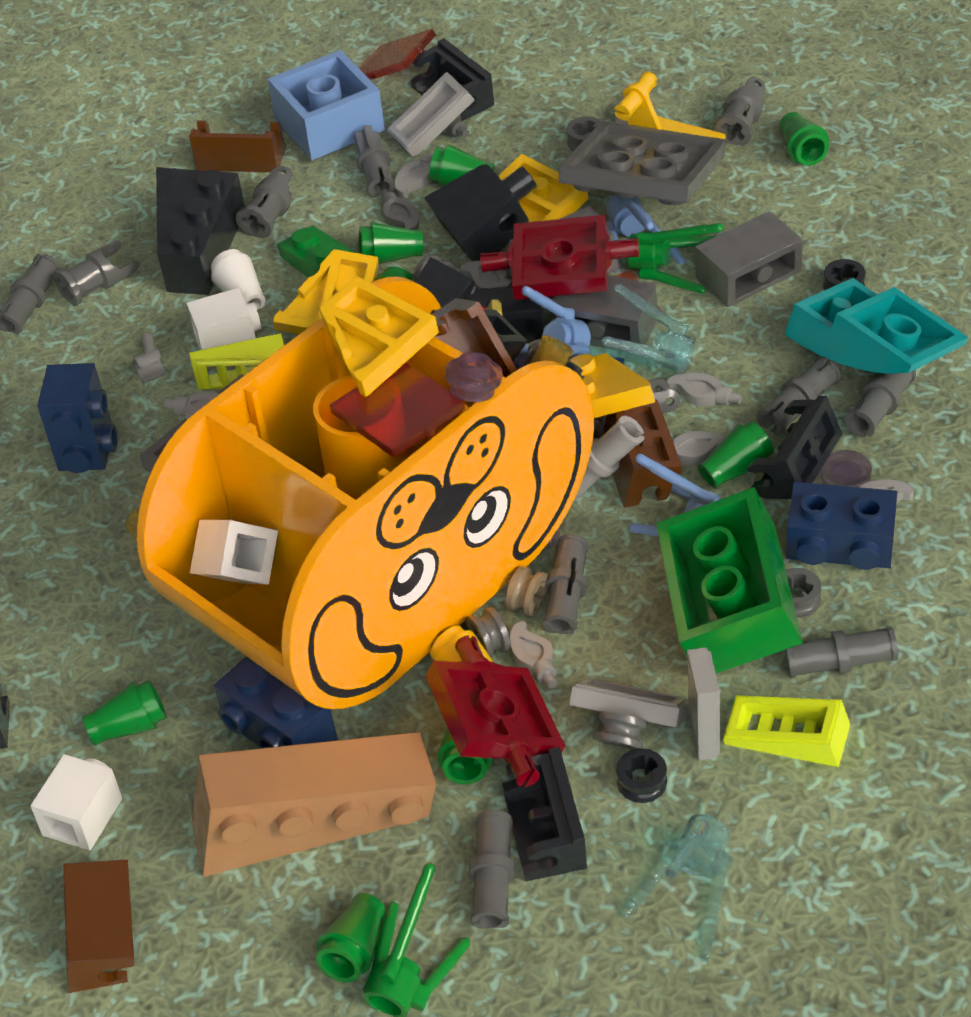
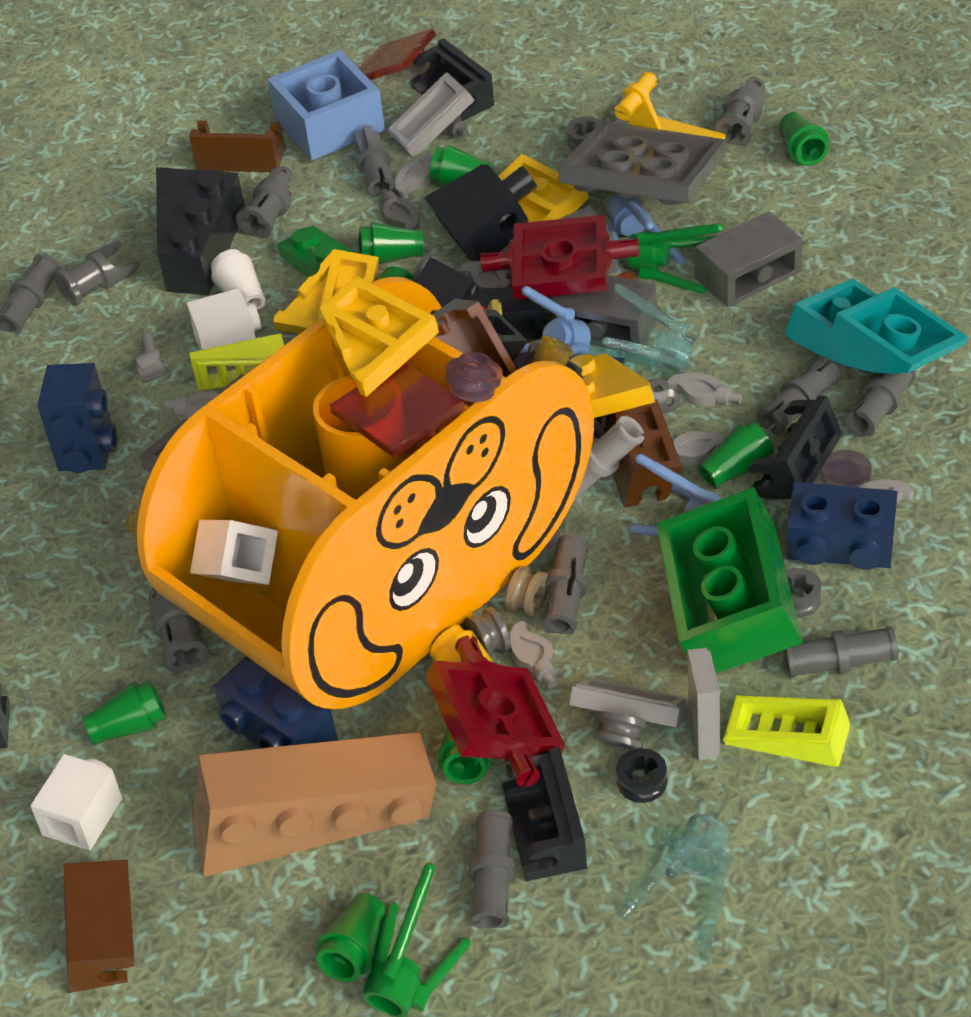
black bush [823,259,866,290] -> none
none -> dark grey piece [148,588,209,673]

